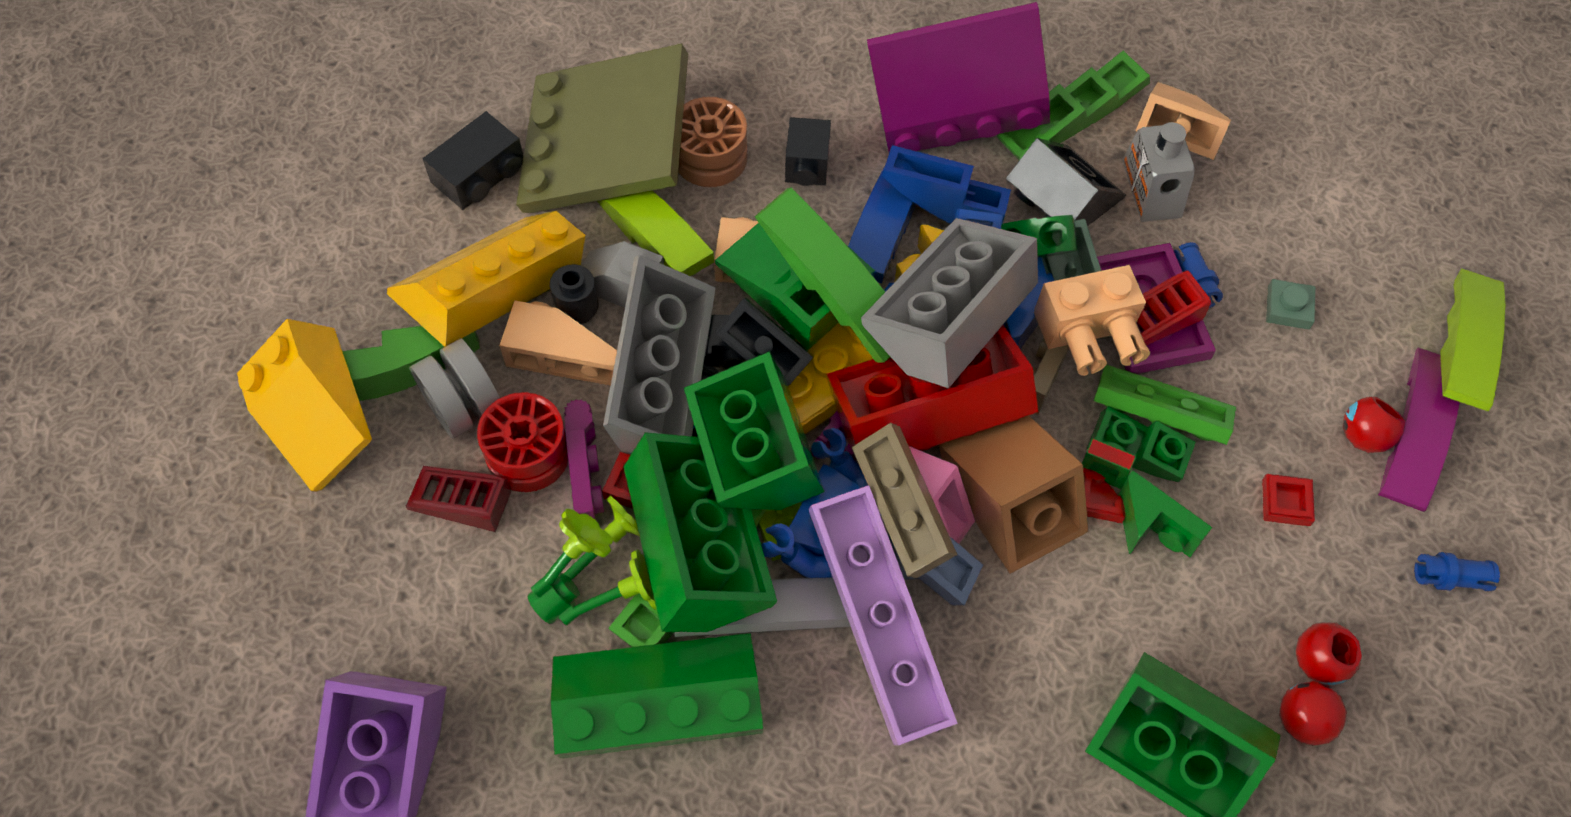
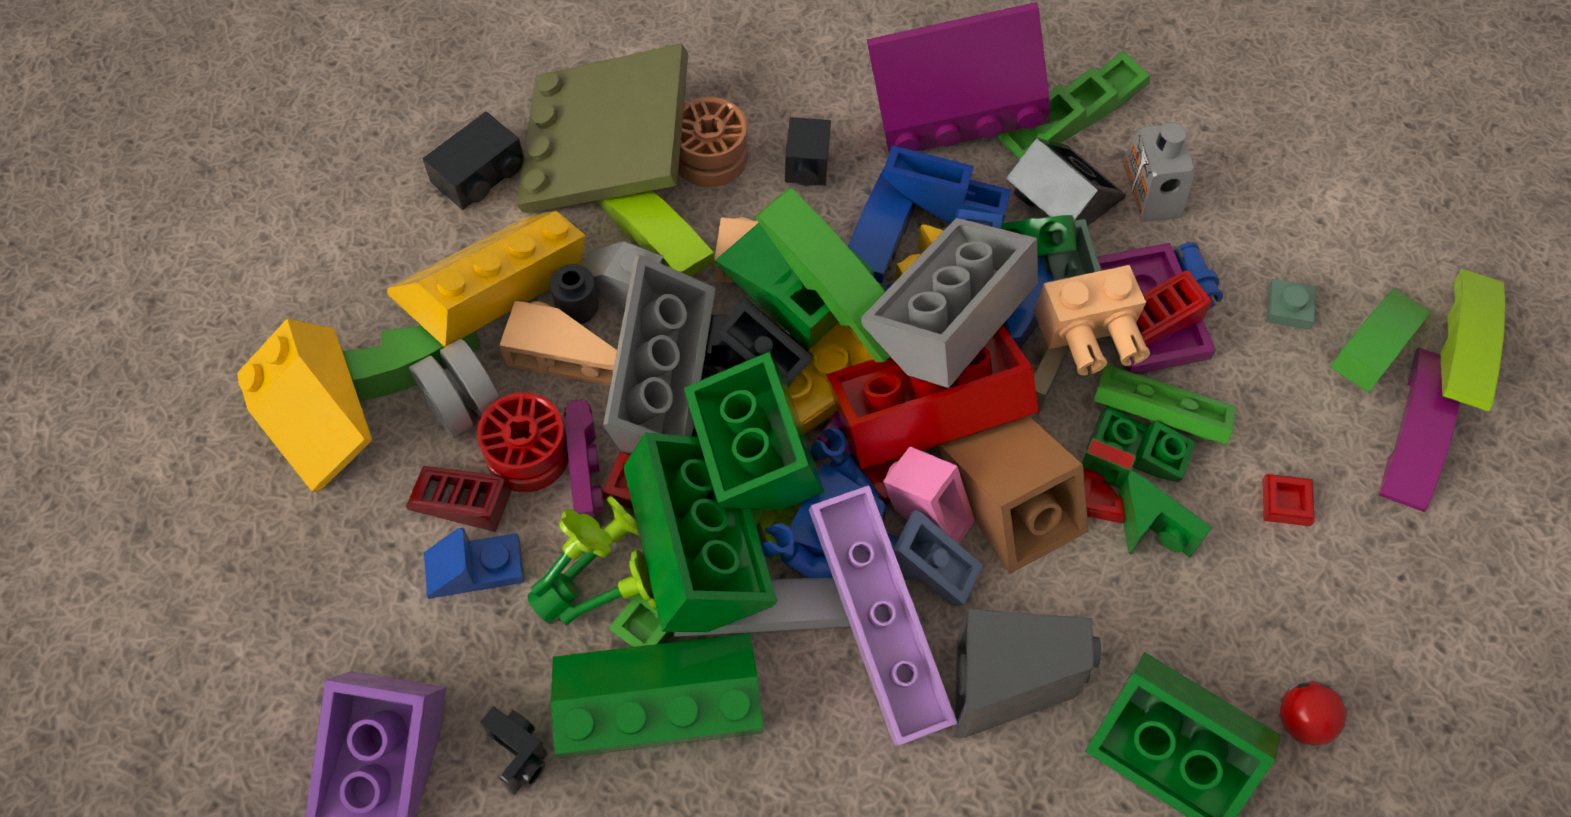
dark tan plate [852,423,958,578] -> none
light nougat slope [1136,82,1231,160] -> none
red piece [1296,622,1362,685] -> none
red piece [1343,397,1405,453] -> none
blue pin [1414,552,1500,591] -> none
none -> blue slope [424,528,525,599]
none -> black bracket [480,706,547,795]
none -> dark grey slope [955,609,1101,738]
none -> bright green slope [1330,288,1431,393]

